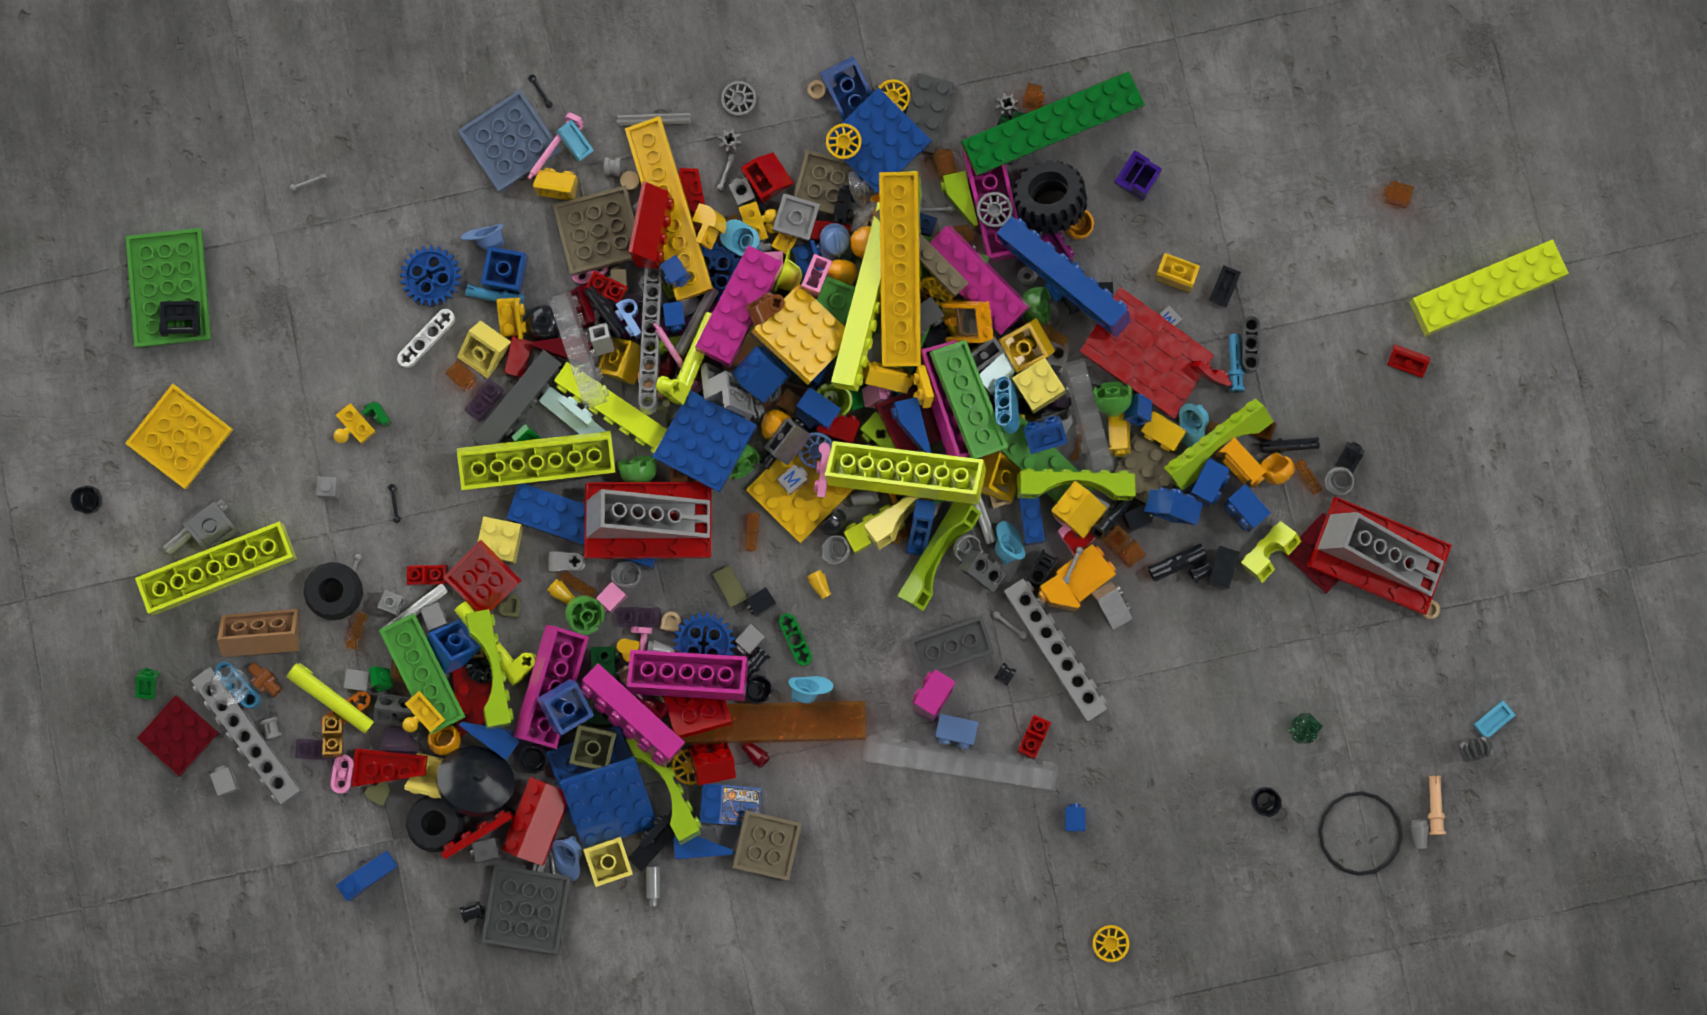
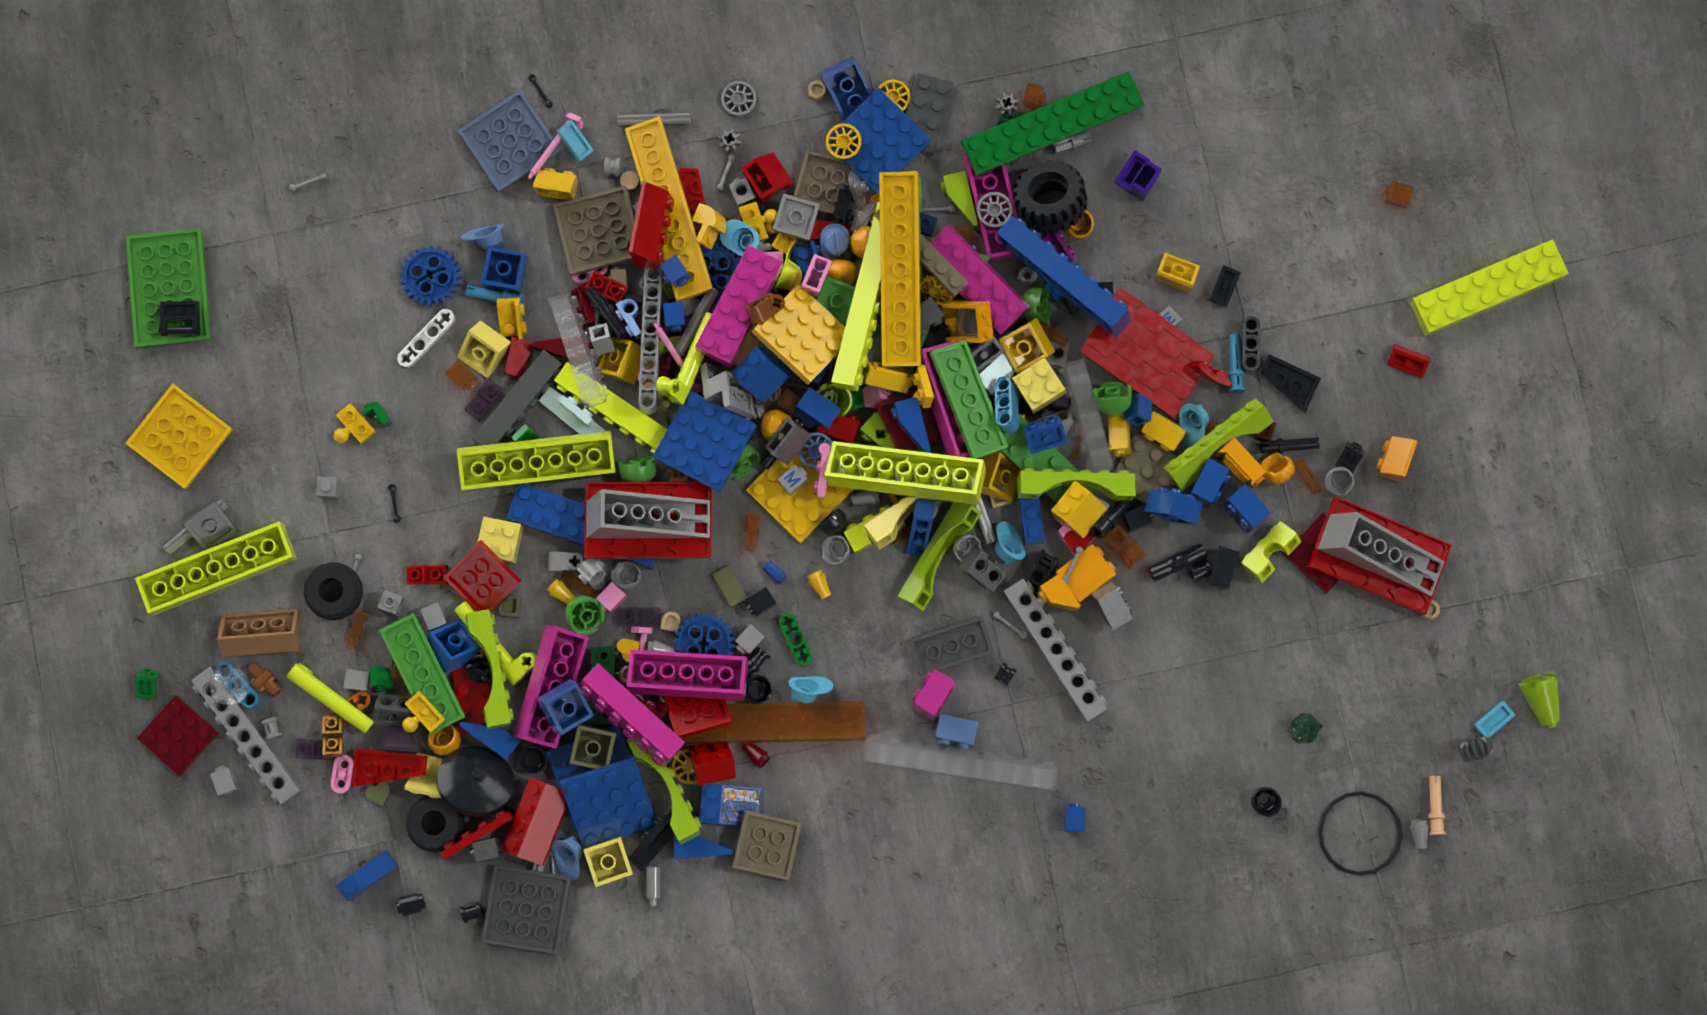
black hair [70,485,102,514] -> none
white axle [383,584,448,628] -> none
black cylinder [526,305,565,341] -> none
clear orange brick [933,148,958,180] -> none
red slope [1017,715,1051,760] -> none
yellow wheel [1093,925,1129,962] -> none
none -> black brick [396,893,426,917]
none -> light grey connector [577,559,607,590]
none -> blue pin [762,560,787,584]
none -> light grey axle [1053,131,1091,152]
none -> black wing [1260,354,1321,413]
none -> light orange slope [1376,436,1417,482]
none -> lime cone [1518,672,1560,728]

